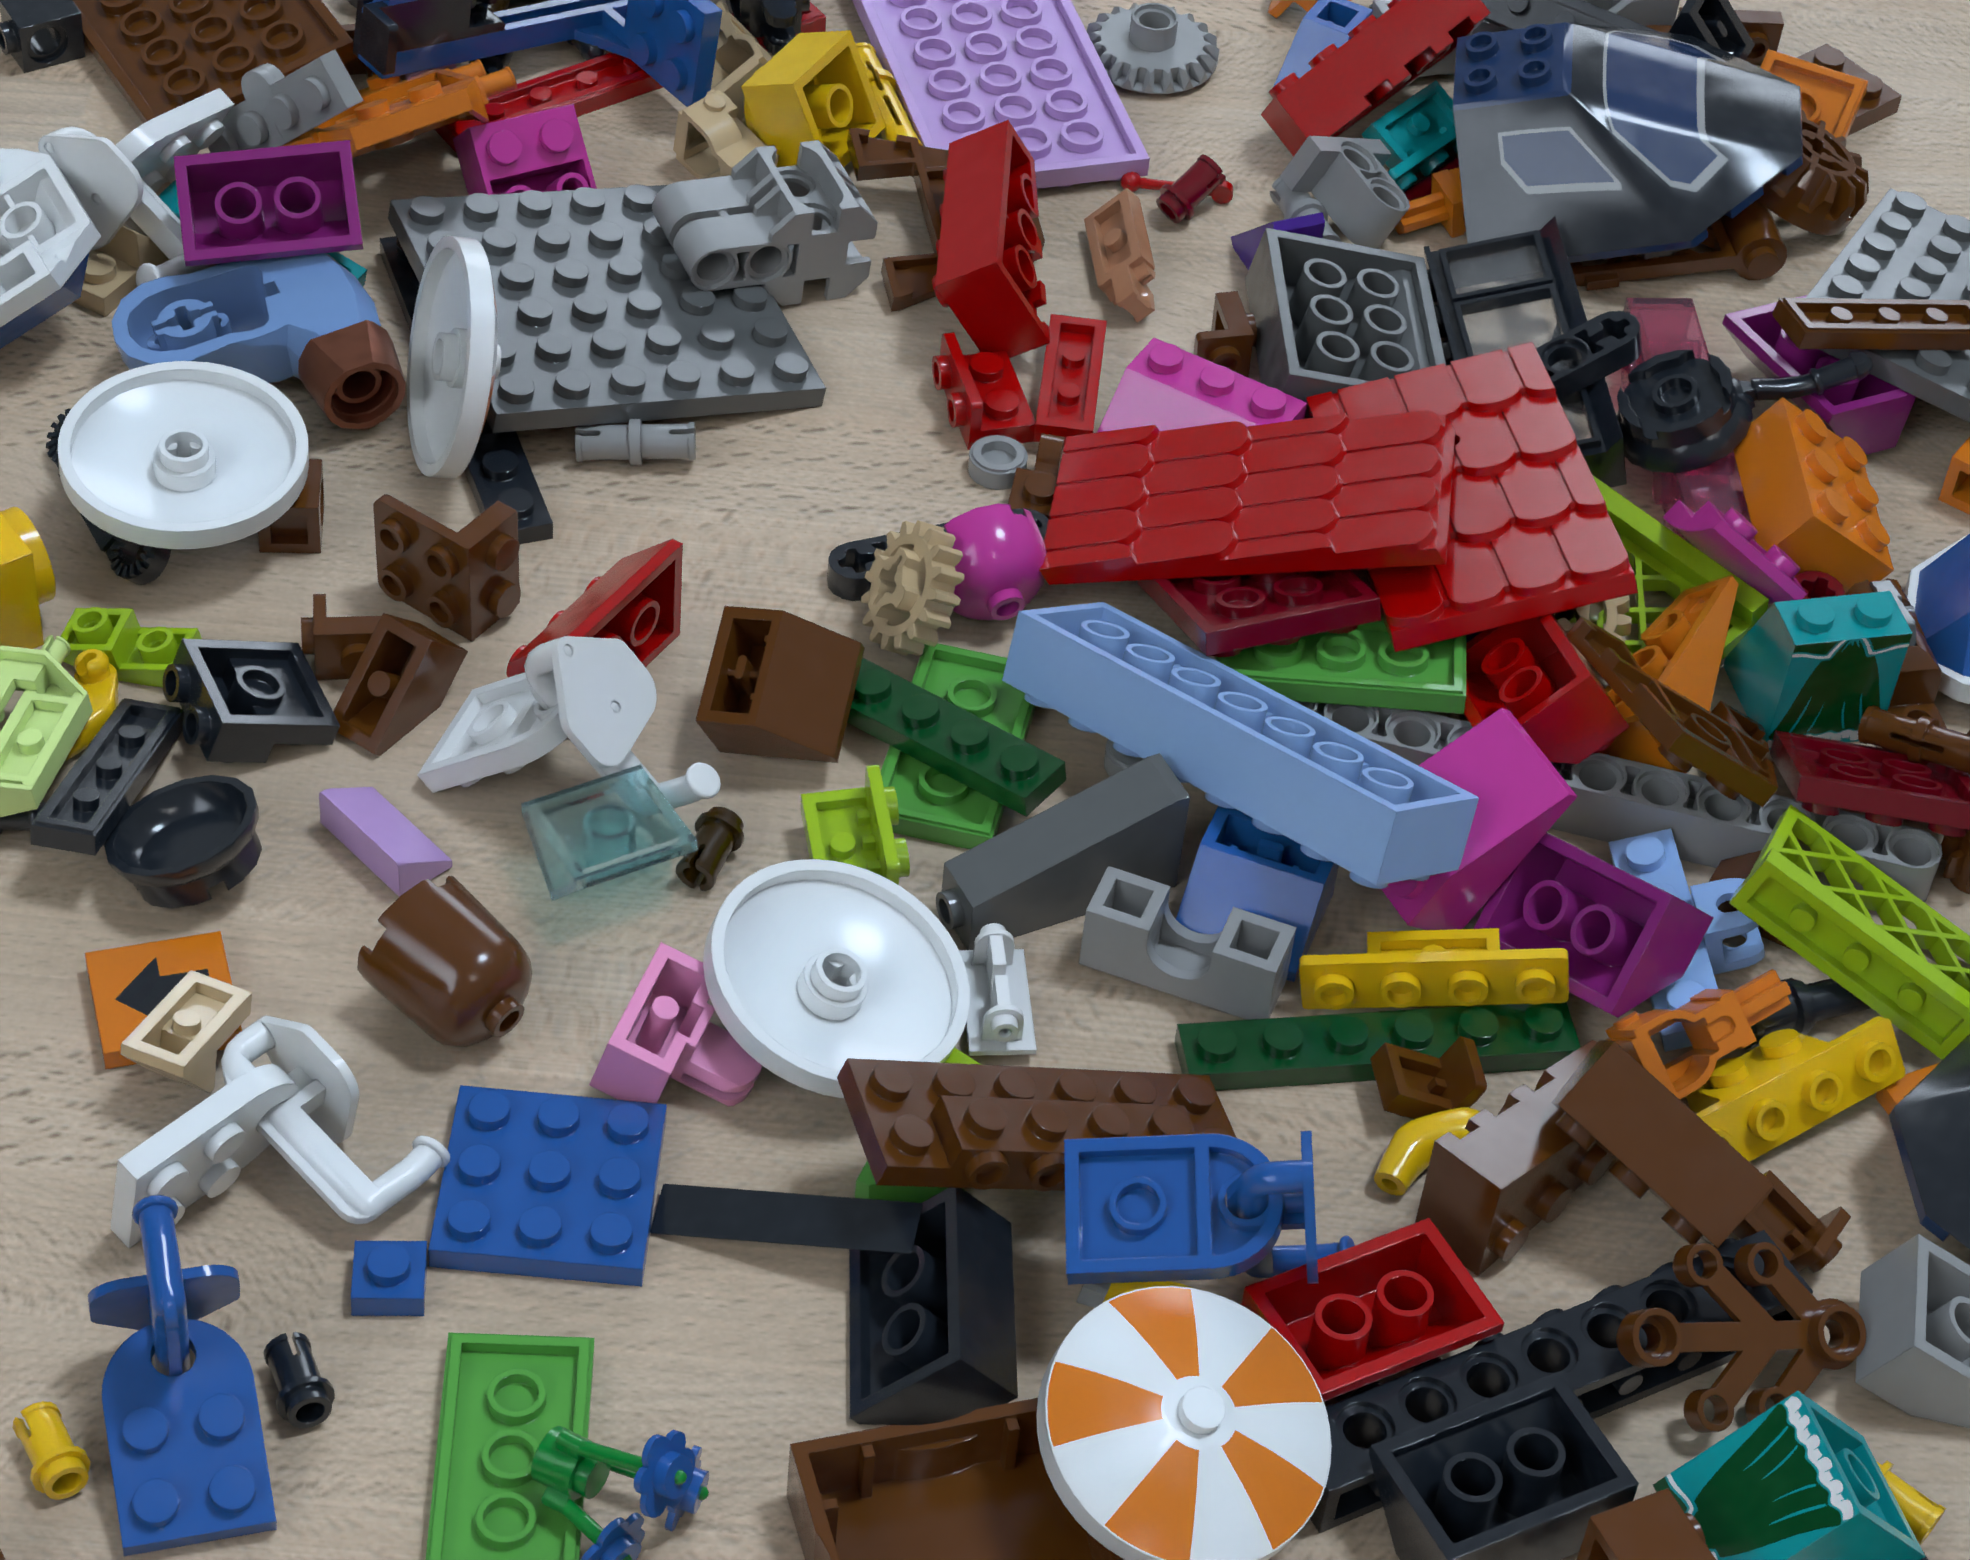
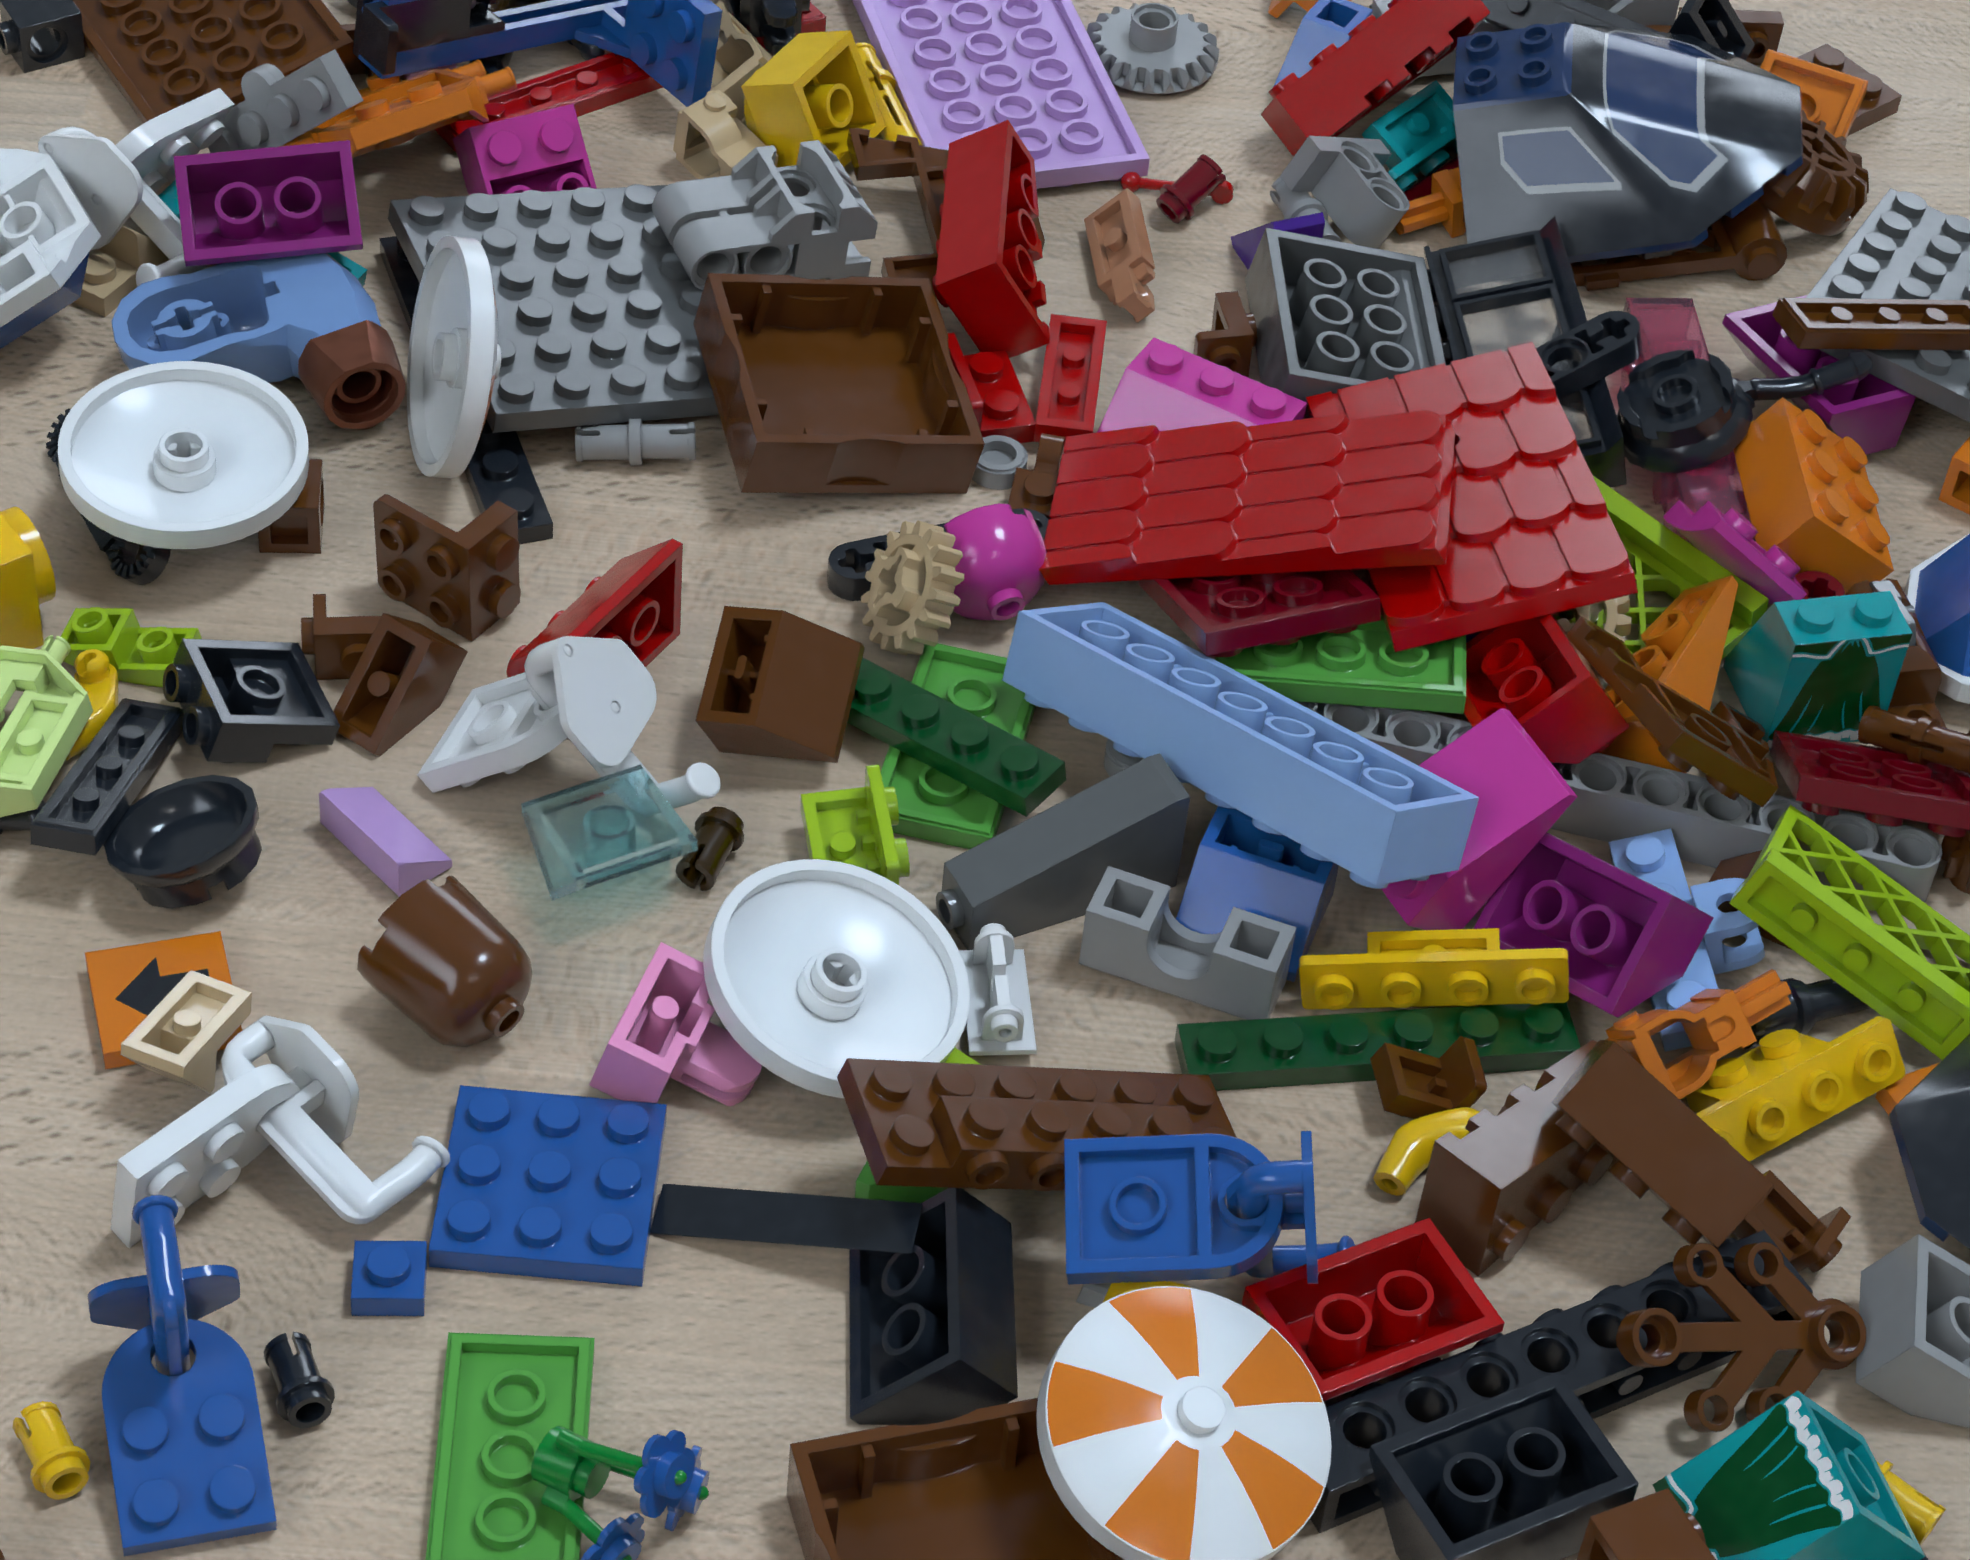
none -> reddish brown tile [693,273,985,494]

